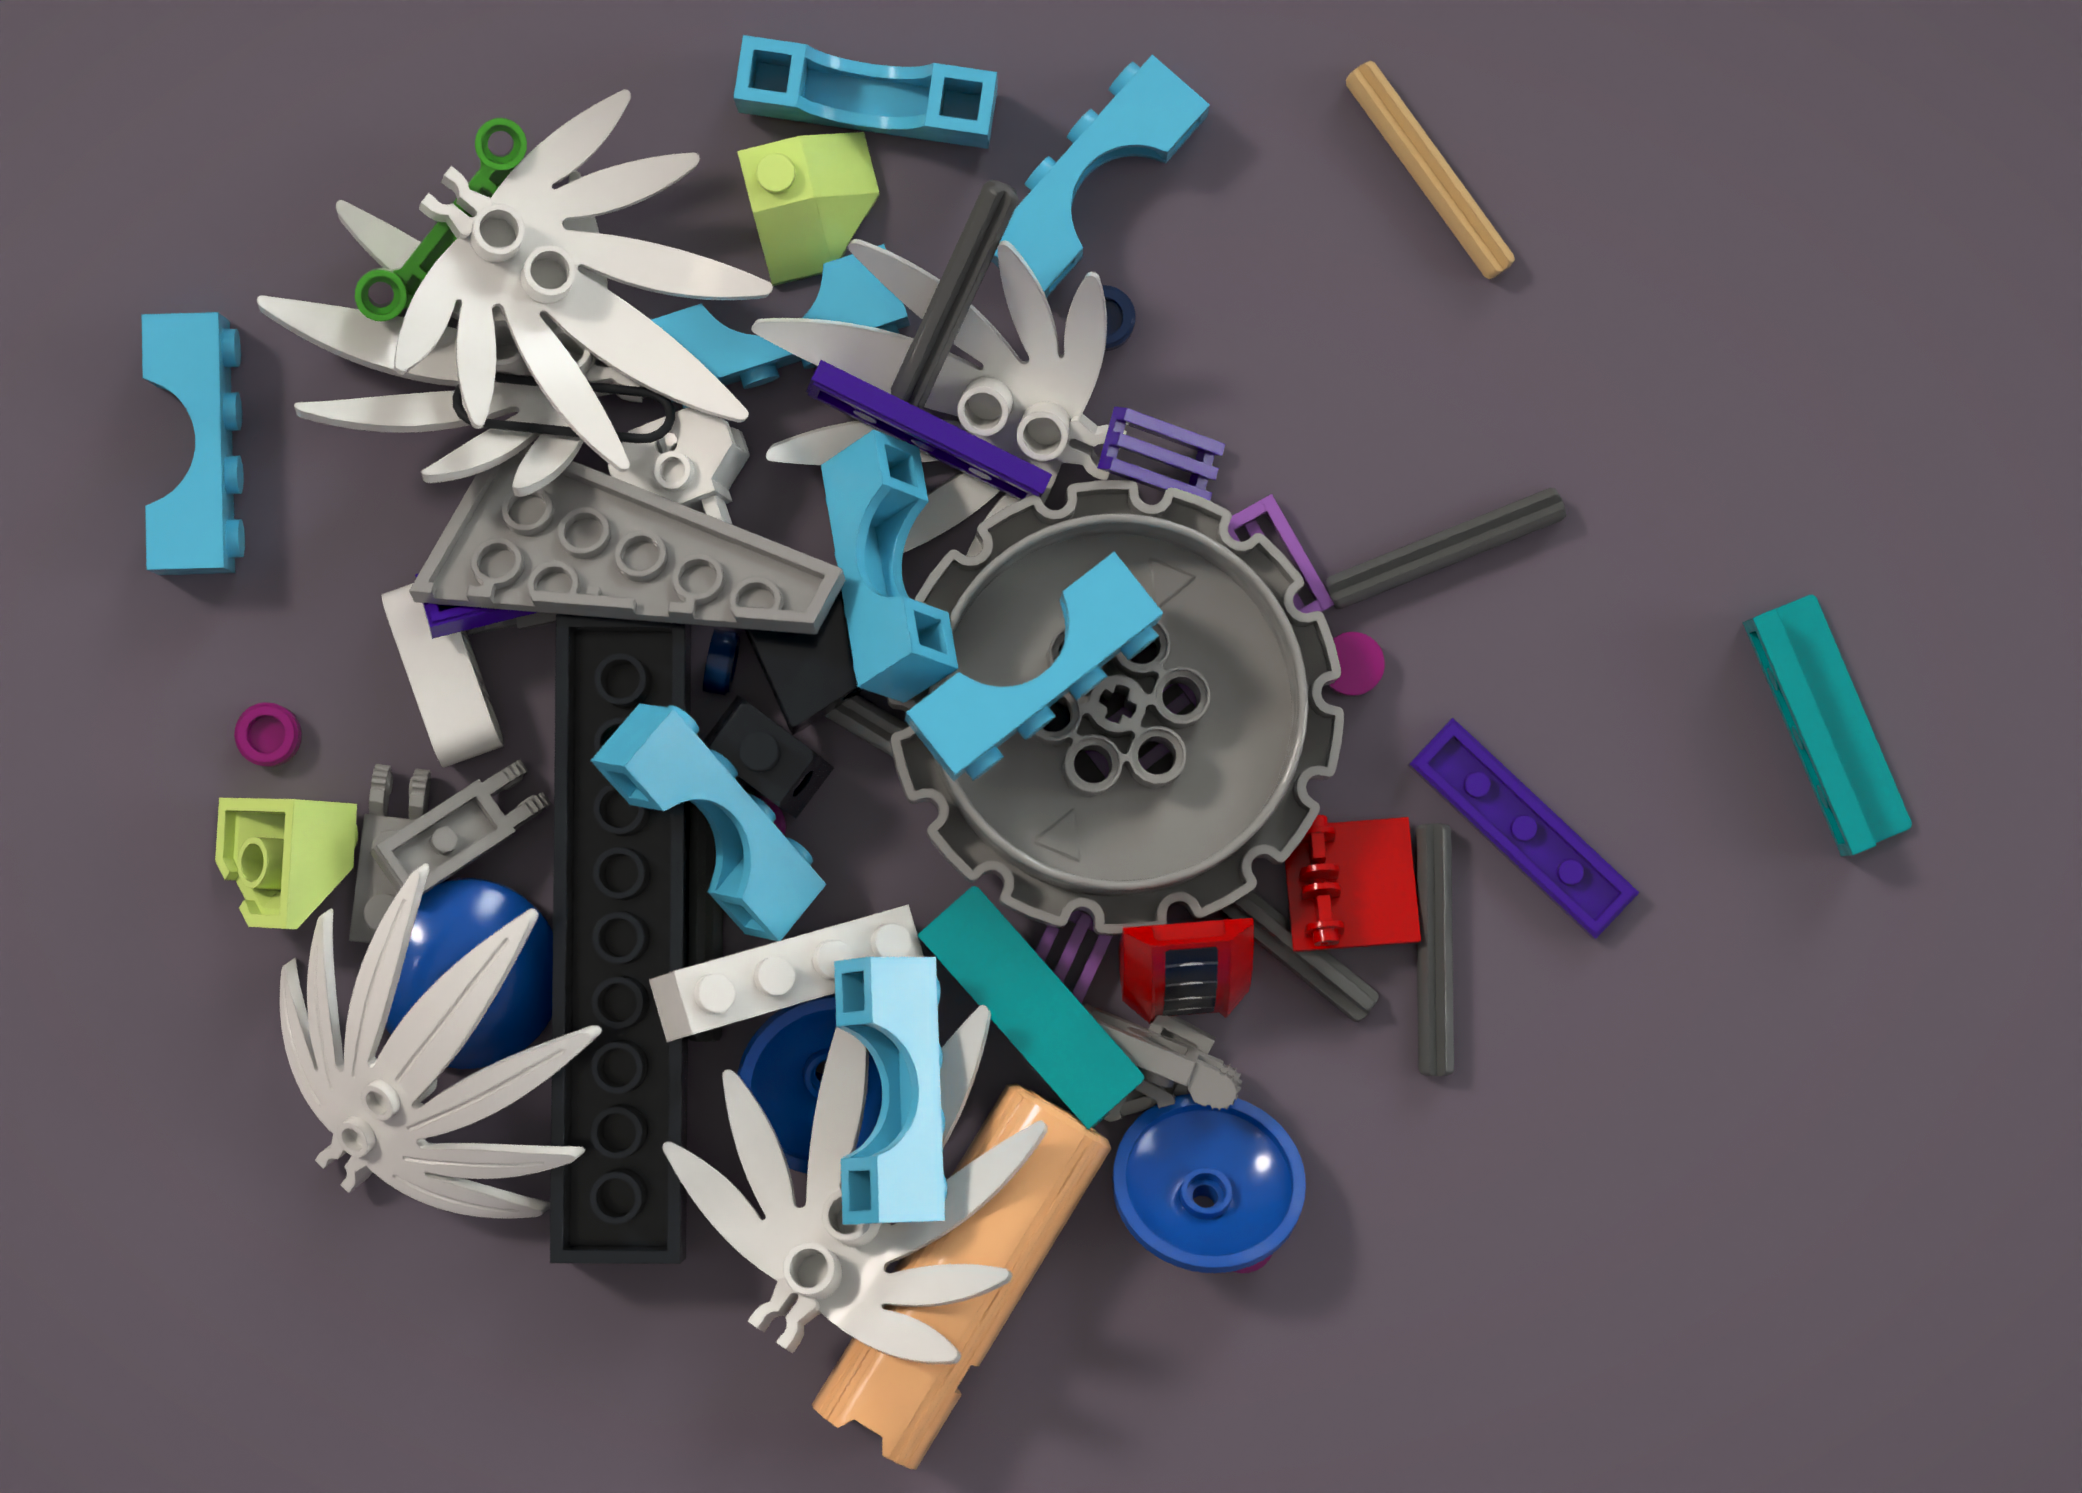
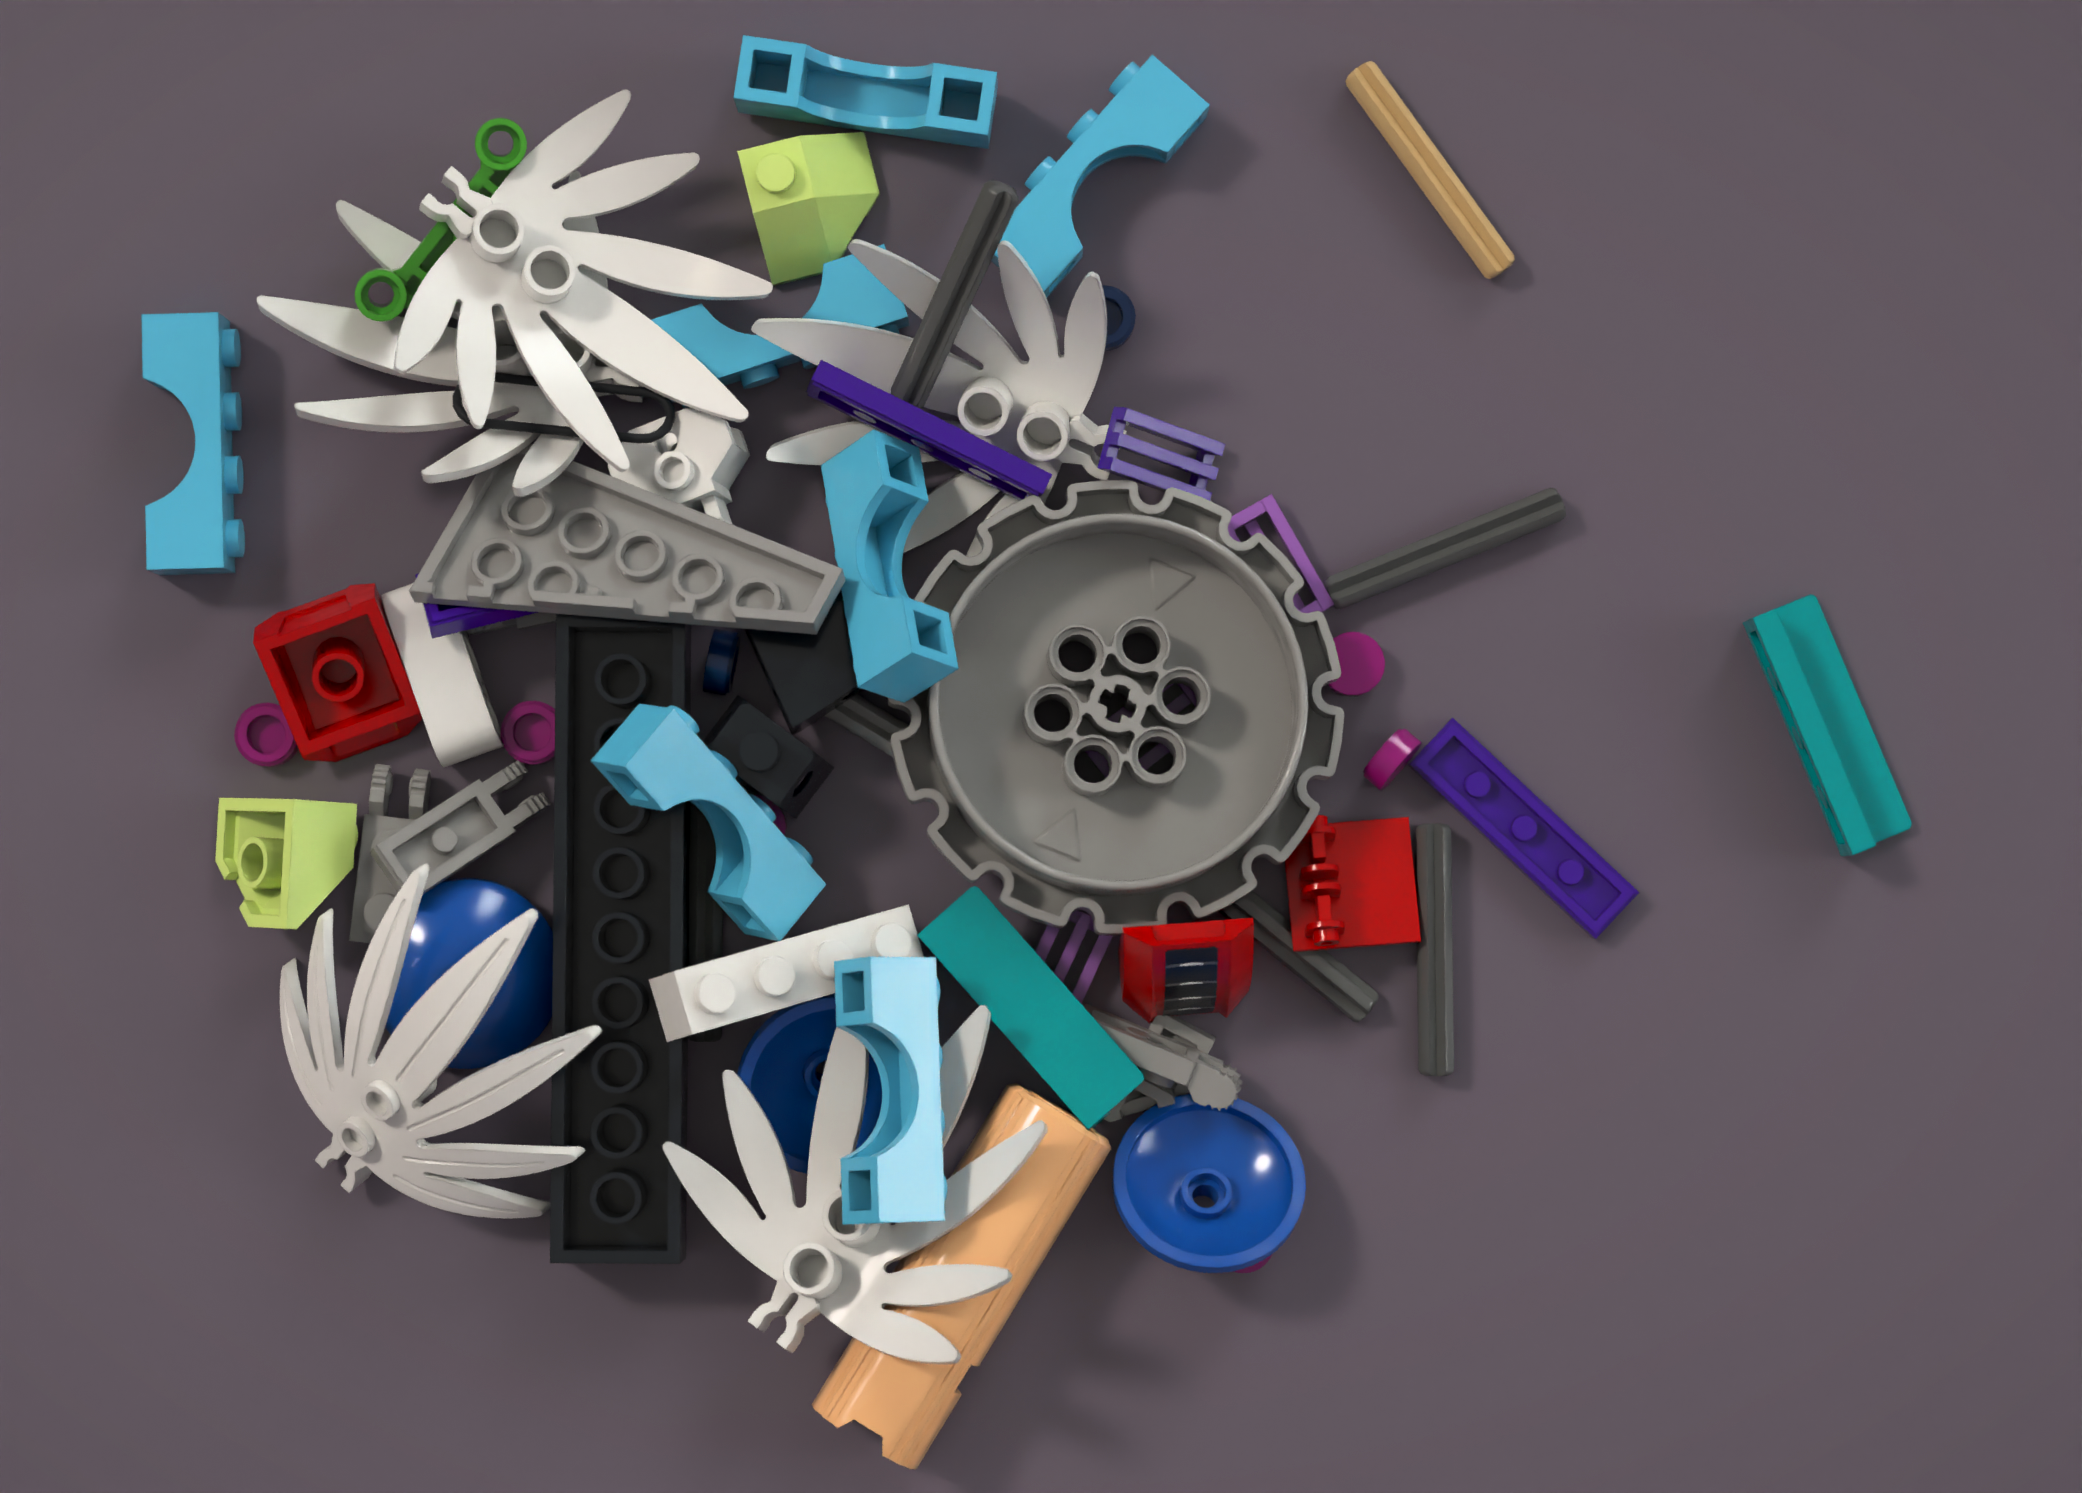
medium azure arch [905,551,1163,782] -> none
none -> red slope [253,583,422,762]
none -> magenta tile [501,701,555,765]
none -> magenta tile [1363,728,1422,791]

